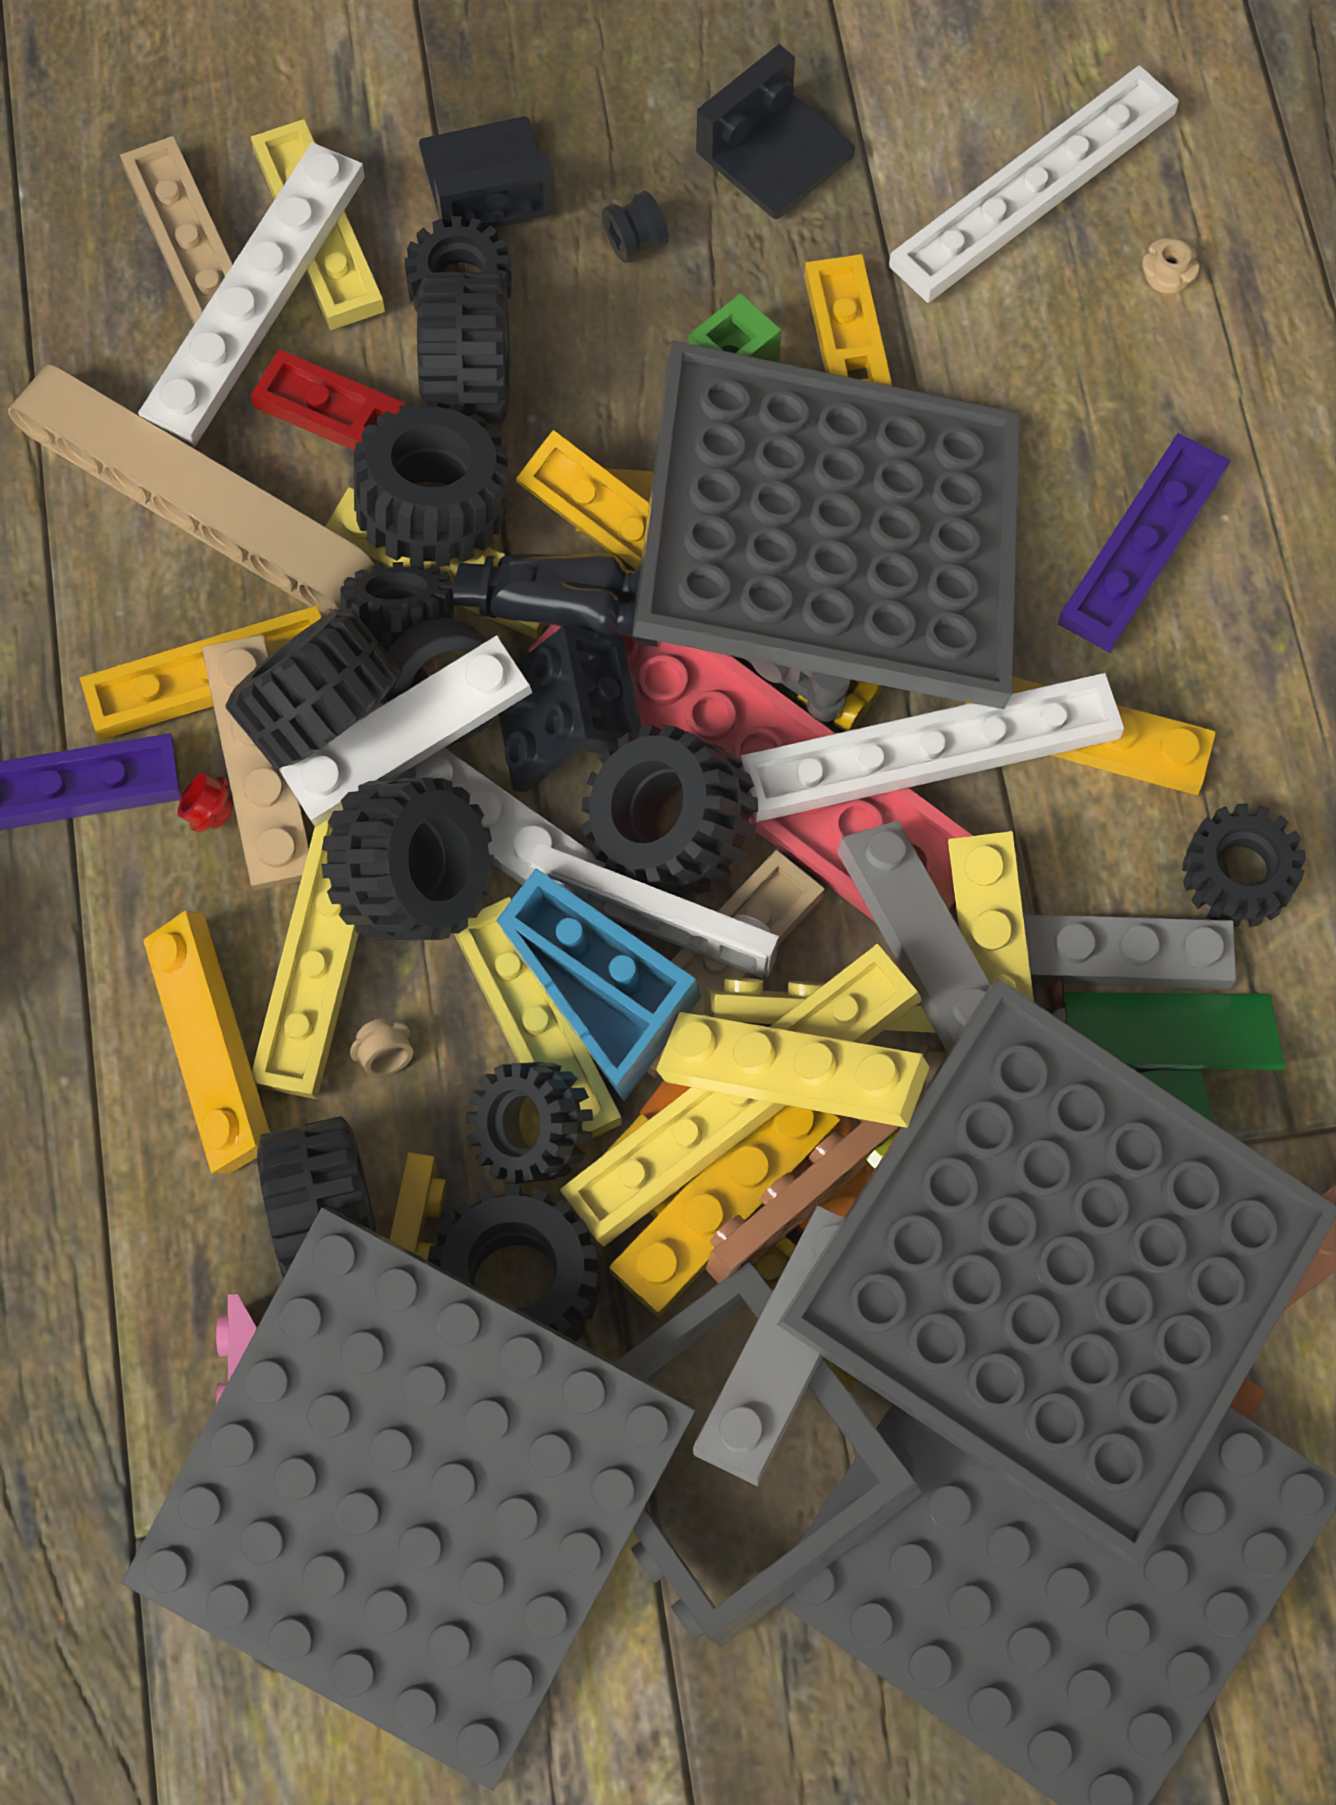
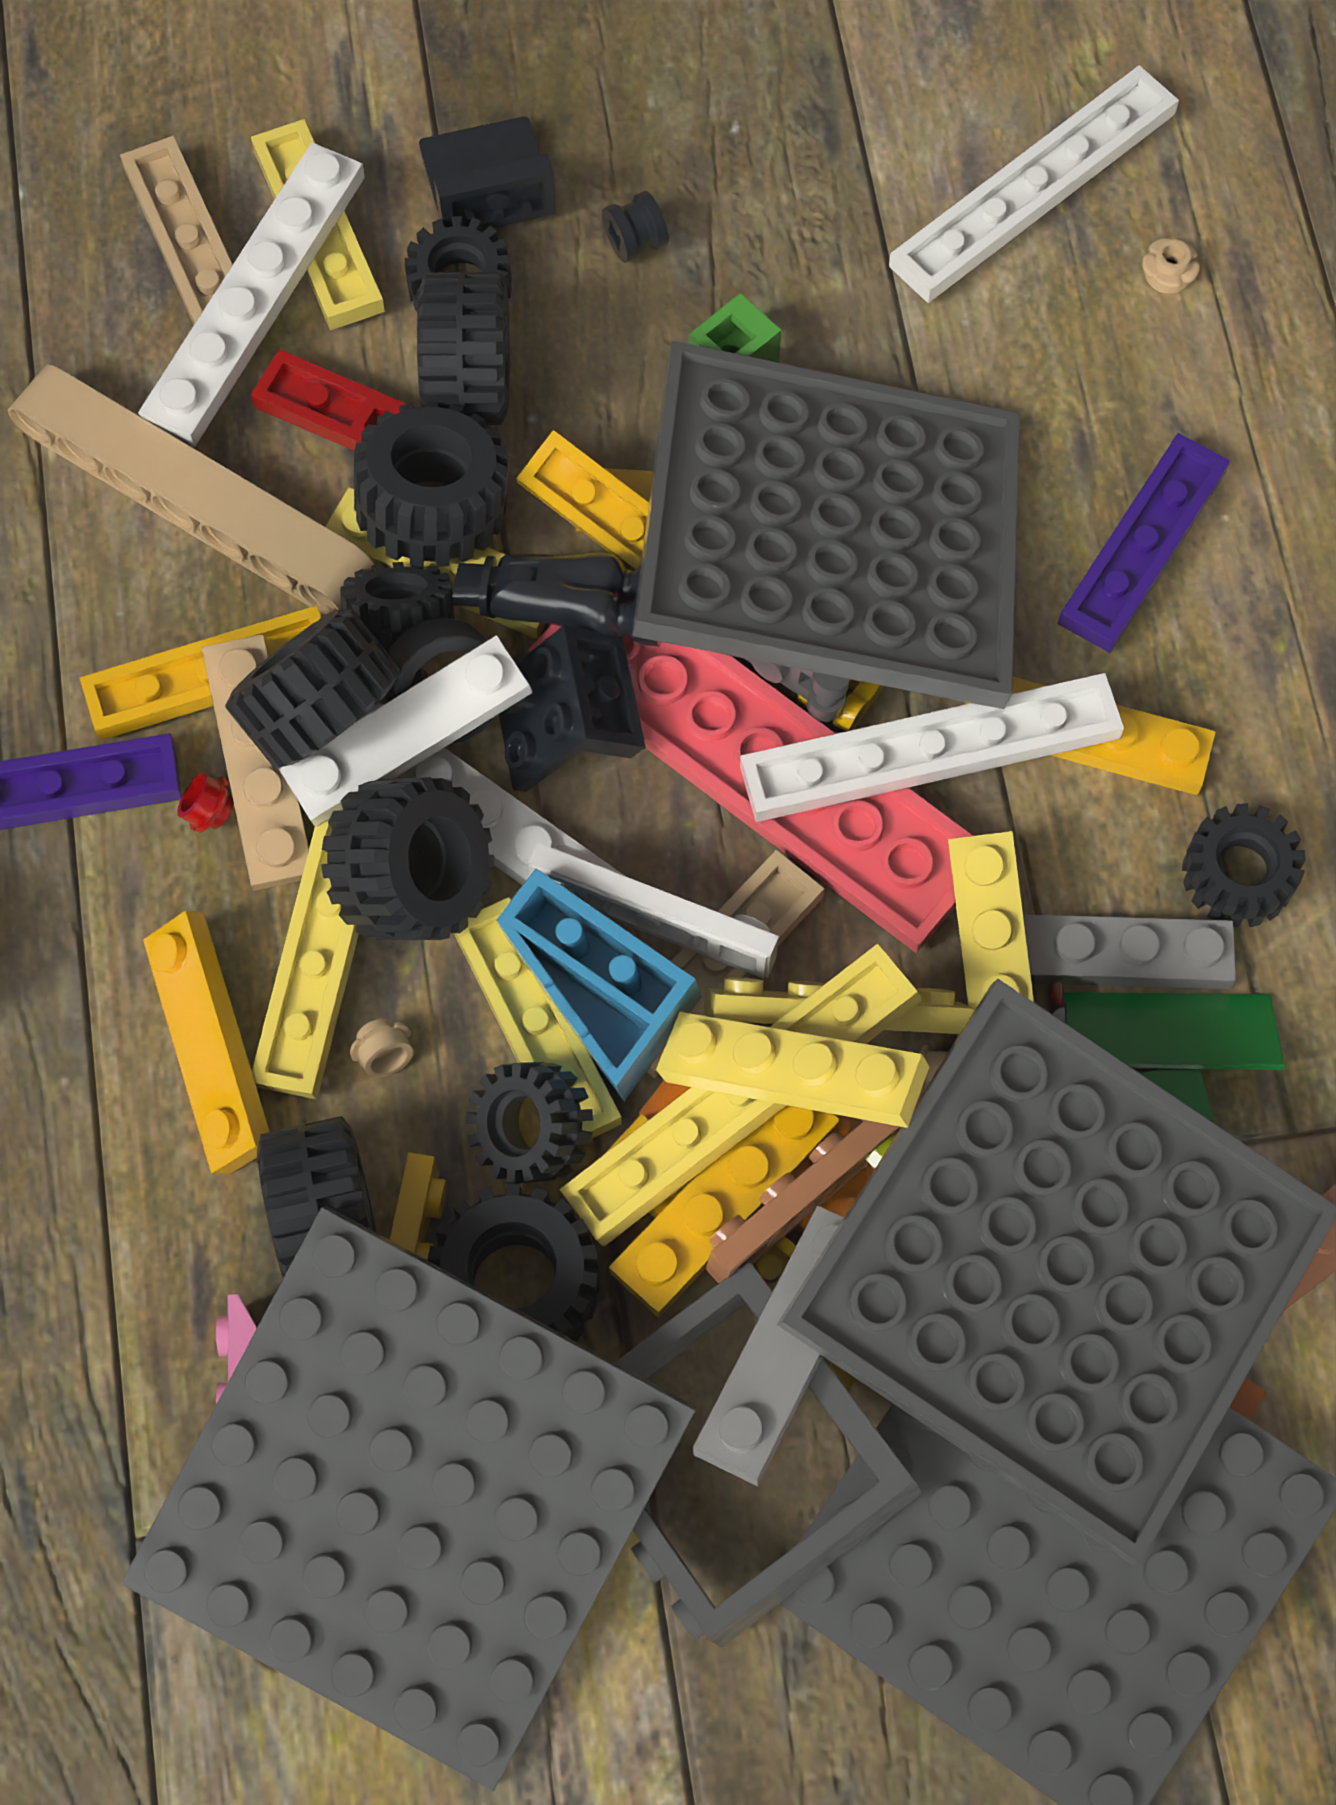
black tyre [581,725,758,897] -> none
black bracket [696,44,855,219] -> none
yellow plate [804,254,892,386] -> none
light grey plate [837,820,991,1053] -> none

